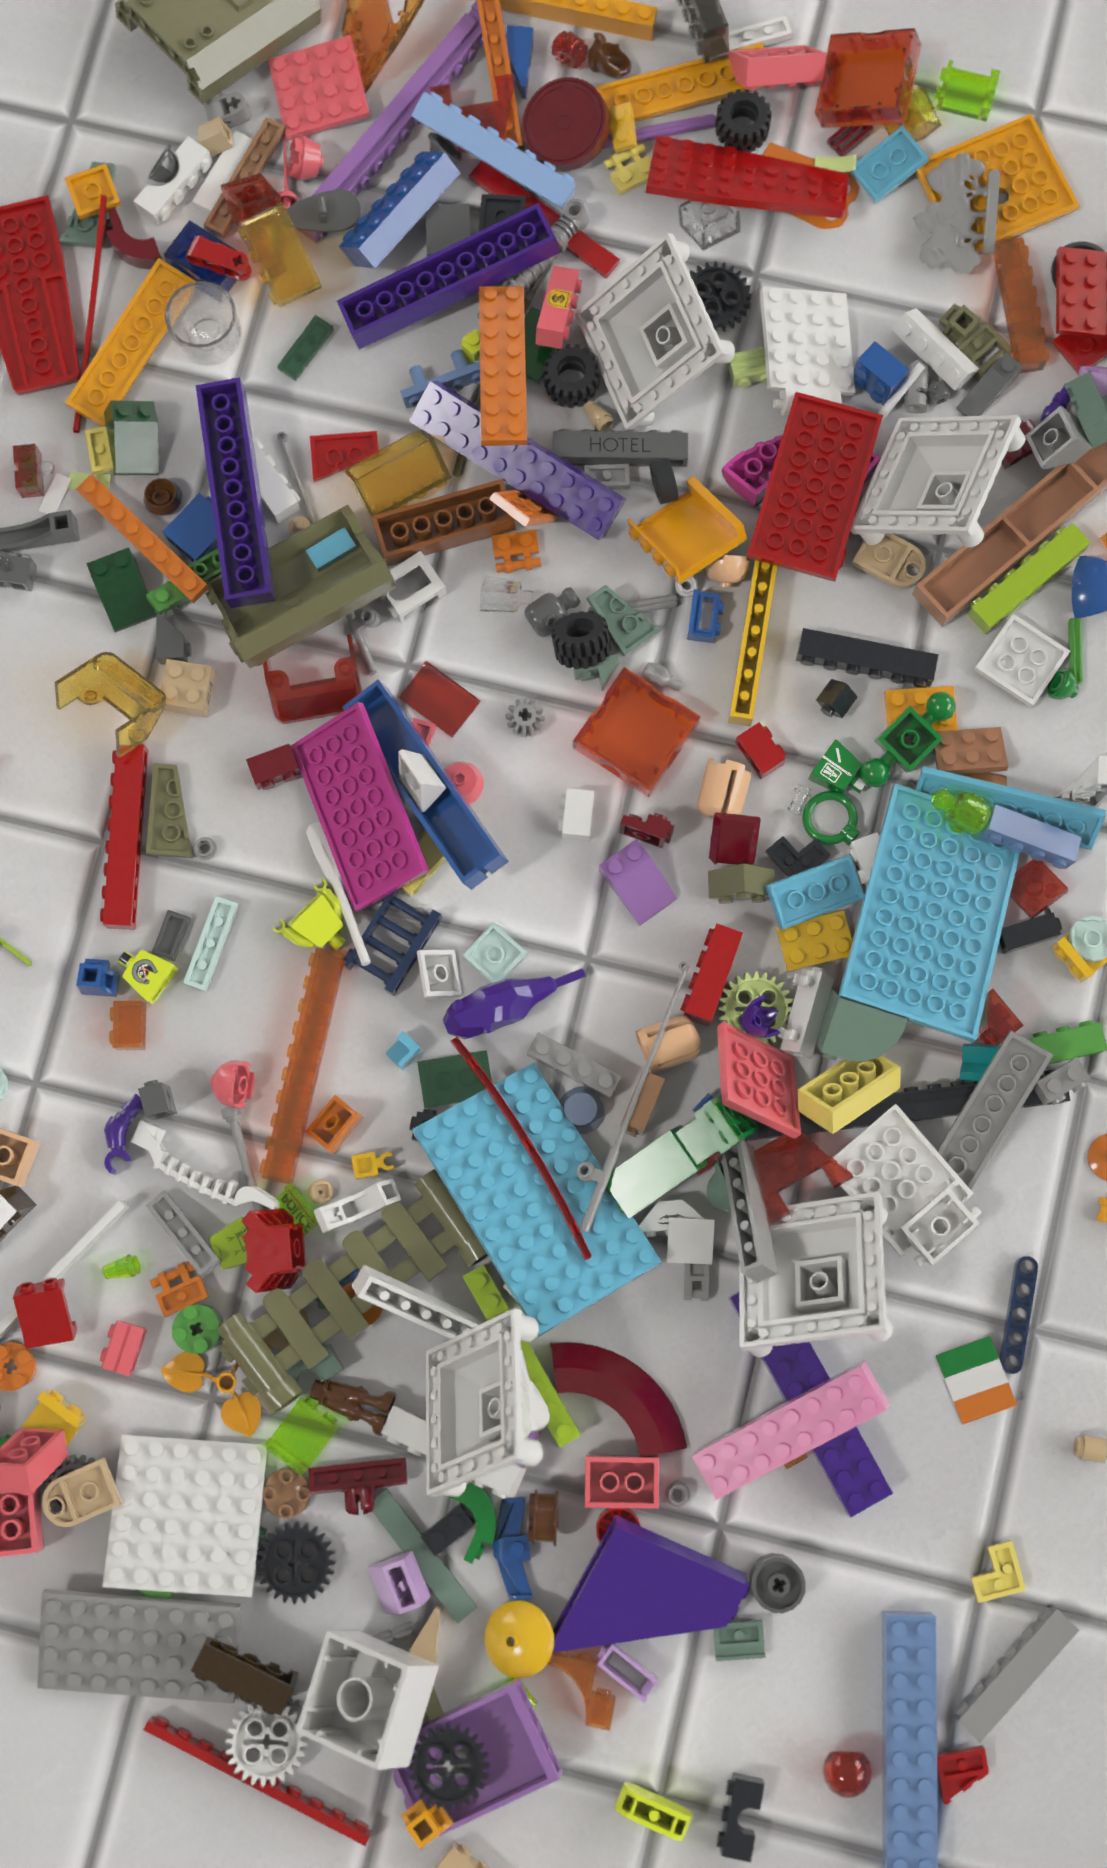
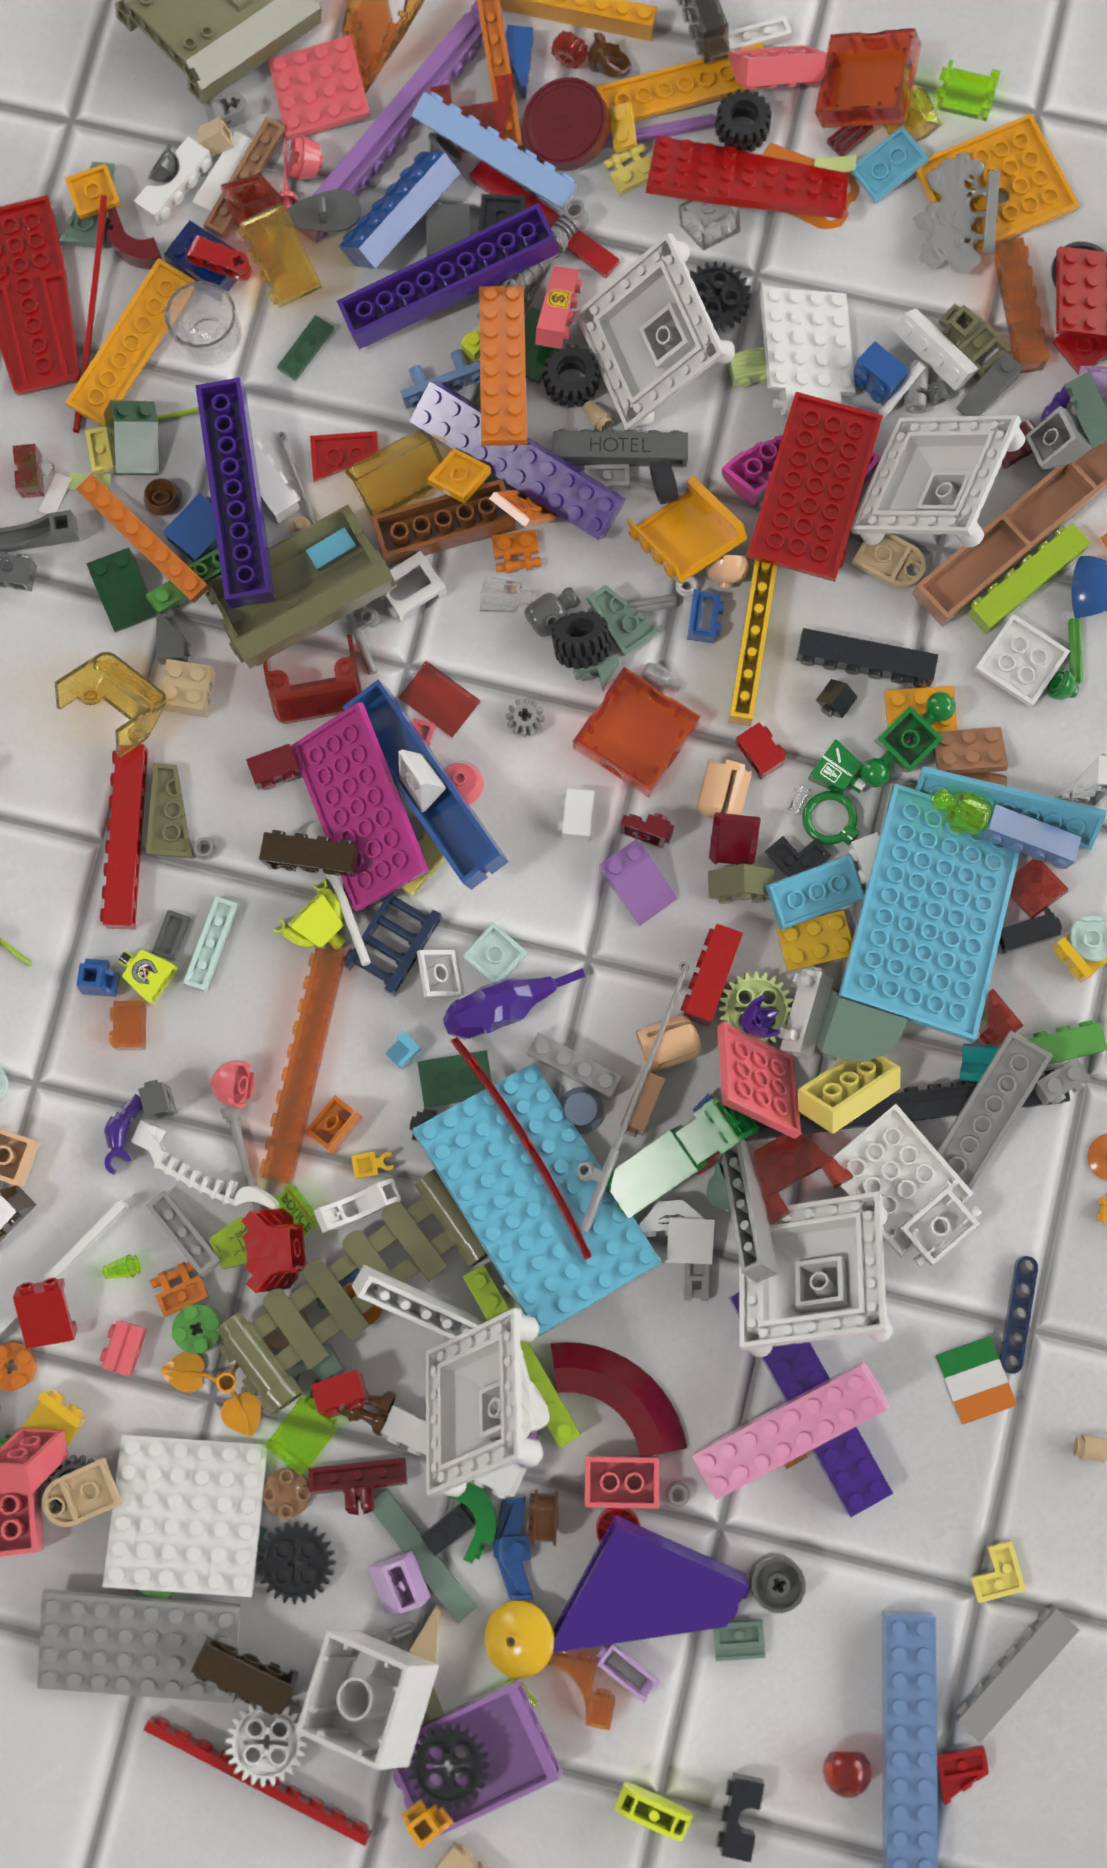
tan tile [308,1180,333,1204] -> none
none -> lime axle [157,407,199,421]
none -> dark brown wedge [259,830,360,877]
none -> red brick [311,1369,370,1418]
none -> light orange plate [427,448,491,504]

